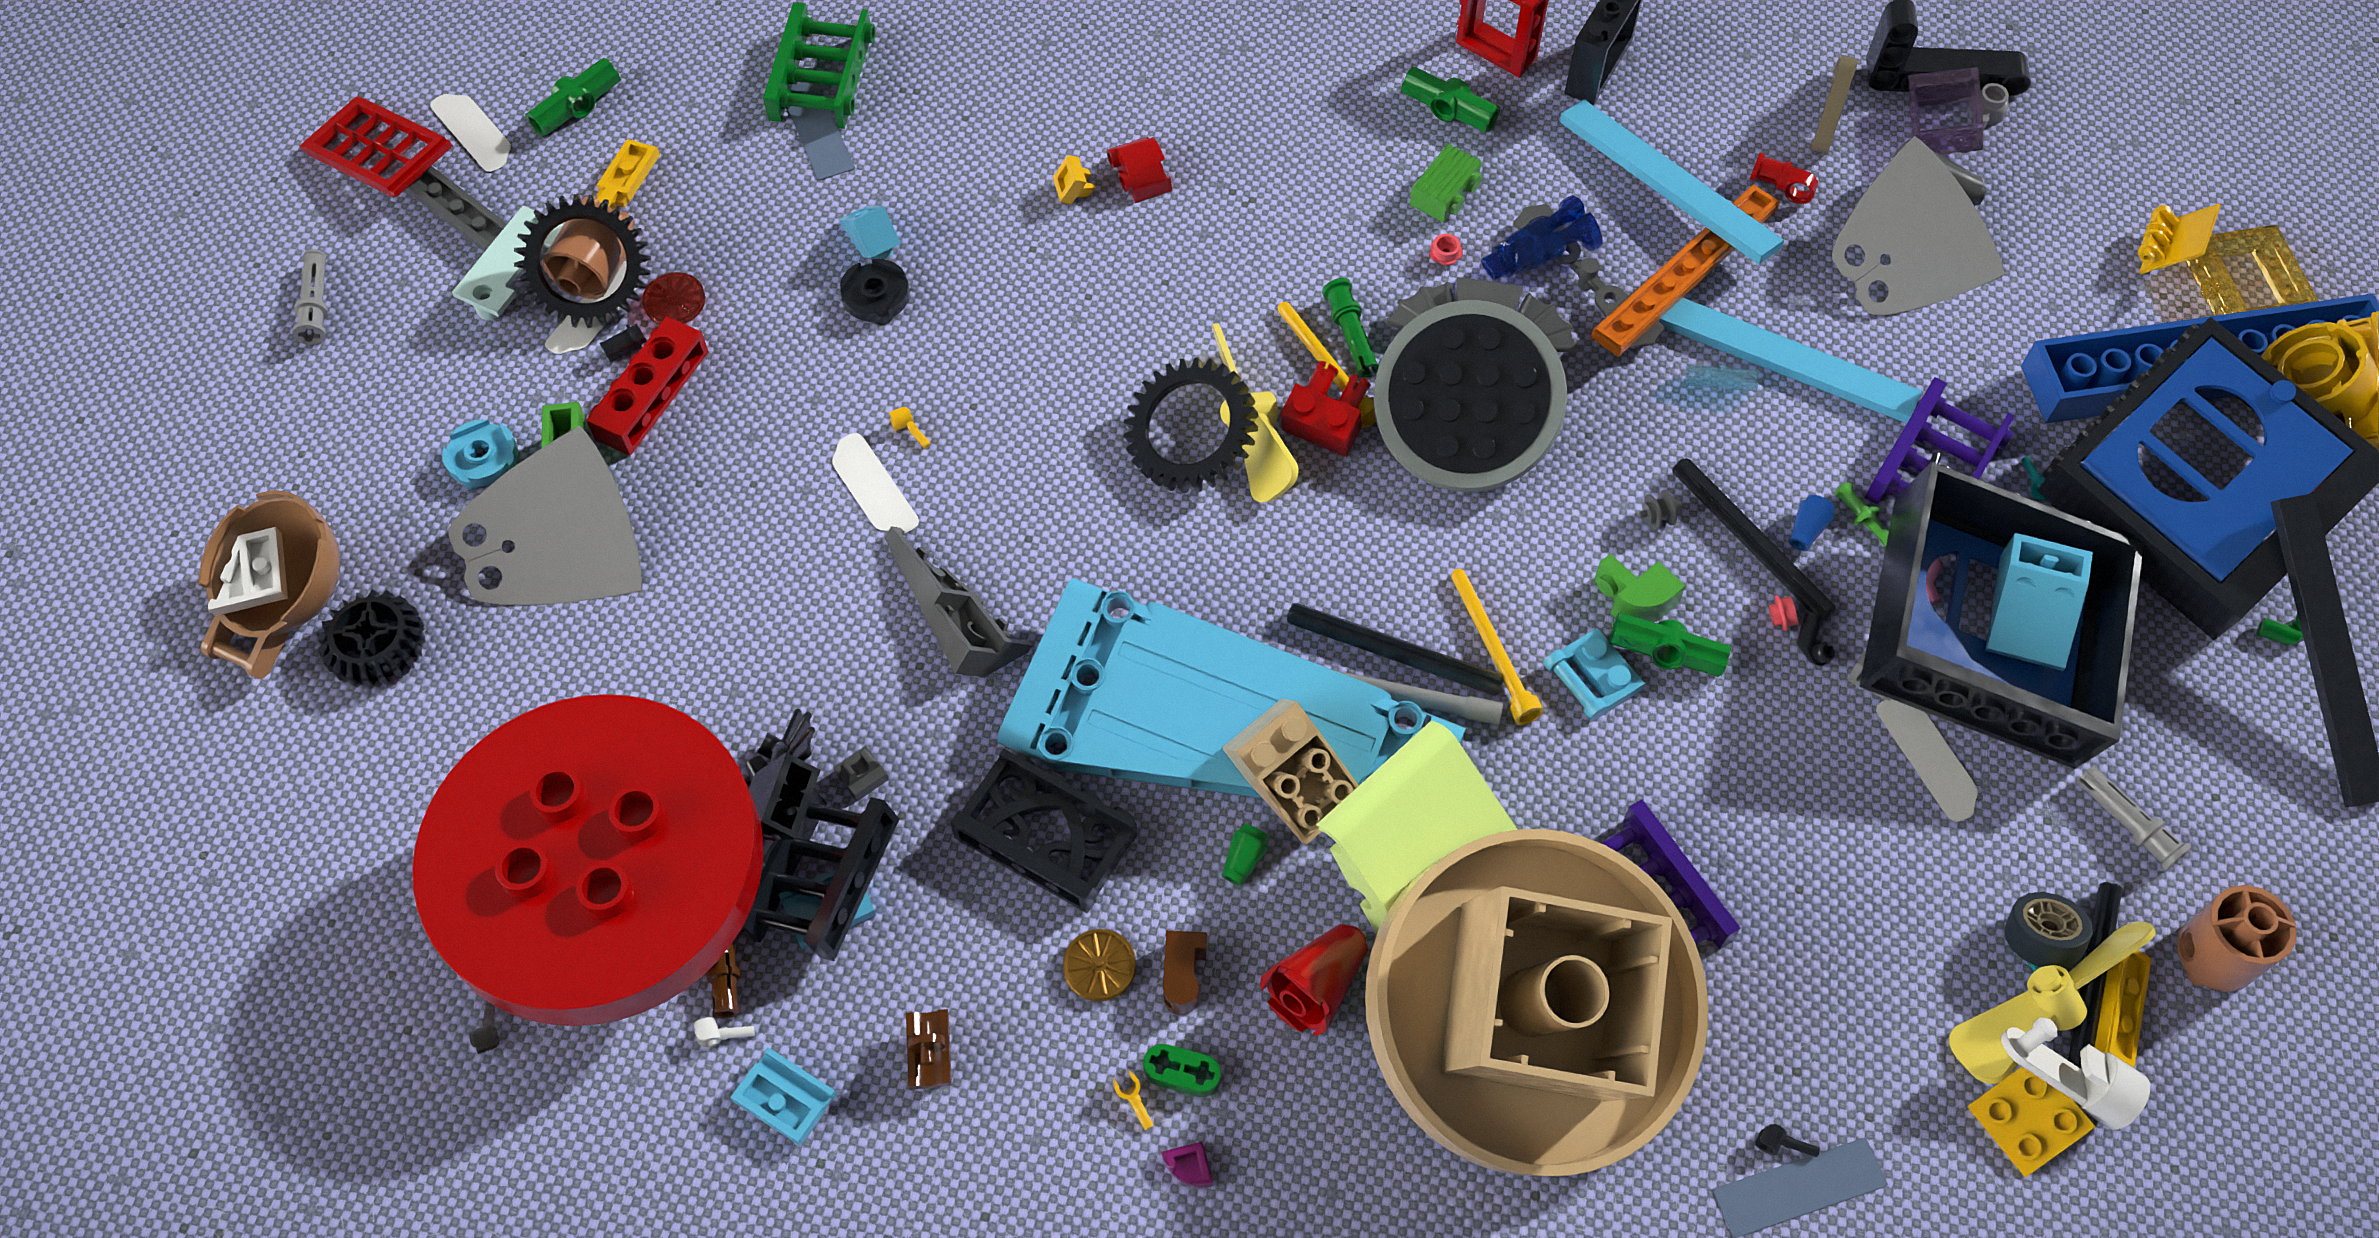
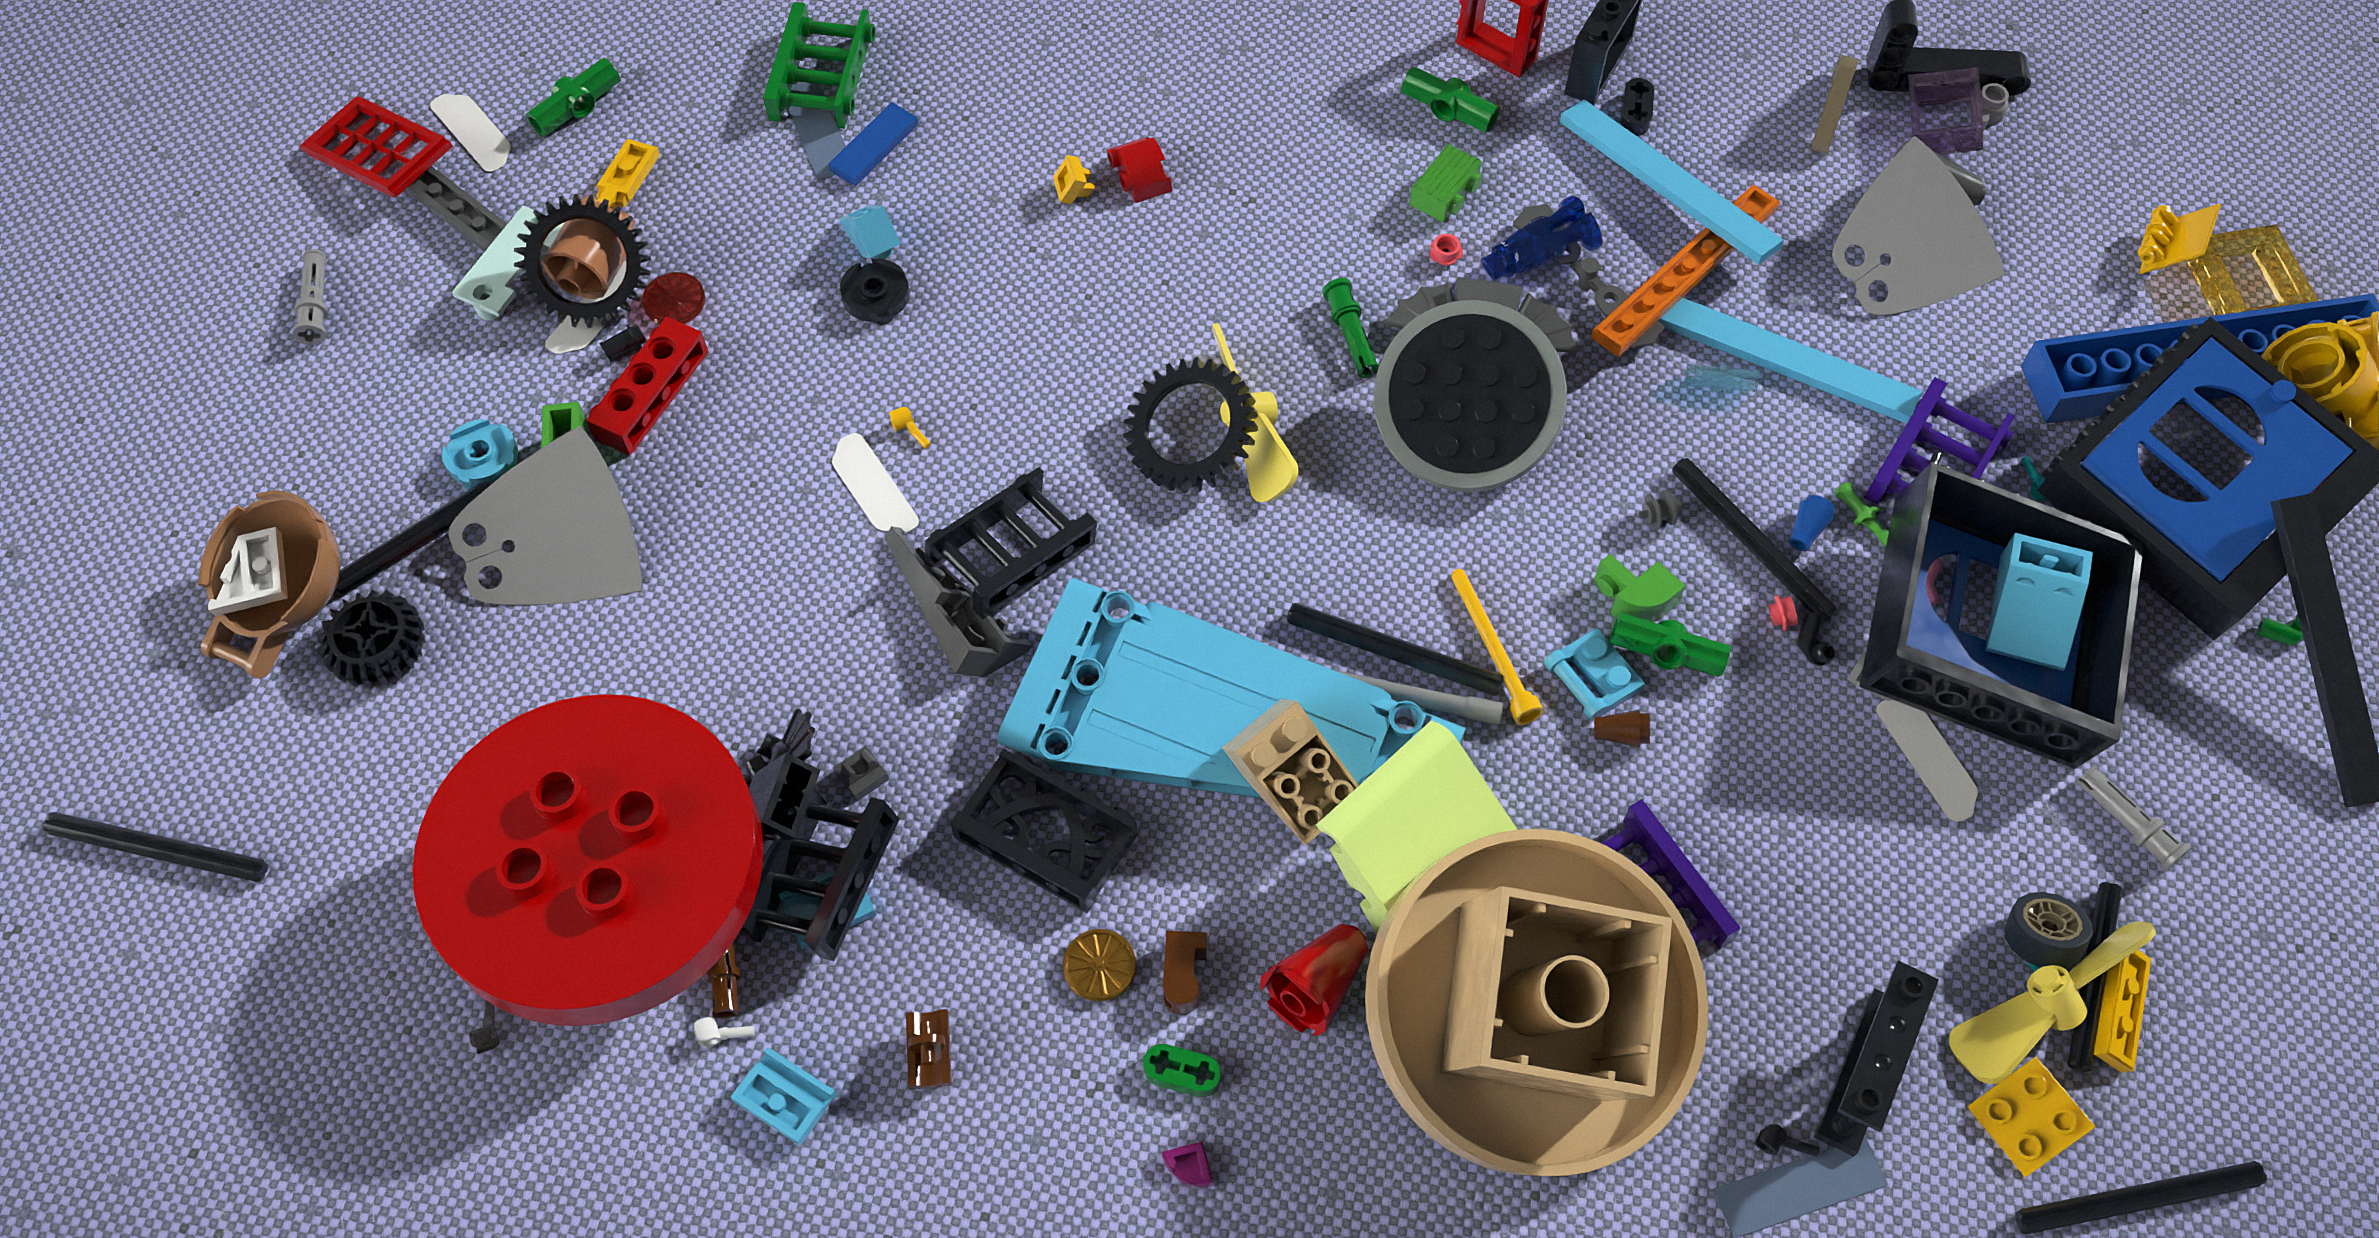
yellow hand [1113,1070,1154,1130] -> none
green cone [1221,824,1270,886] -> none
yellow piece [1277,302,1376,428] -> none
red brick [1280,361,1371,458] -> none
red connector [1749,152,1818,204] -> none
white piece [2001,1017,2150,1130] -> none
nougat cylinder [2177,885,2297,992] -> none
none -> black axle [42,812,268,882]
none -> black axle [335,481,491,594]
none -> blue tile [829,102,918,187]
none -> black fence [925,467,1097,620]
none -> reddish brown cone [1594,709,1650,748]
none -> black beam [1620,78,1654,136]
none -> black fence [1813,960,1939,1157]
none -> black axle [2015,1161,2267,1234]

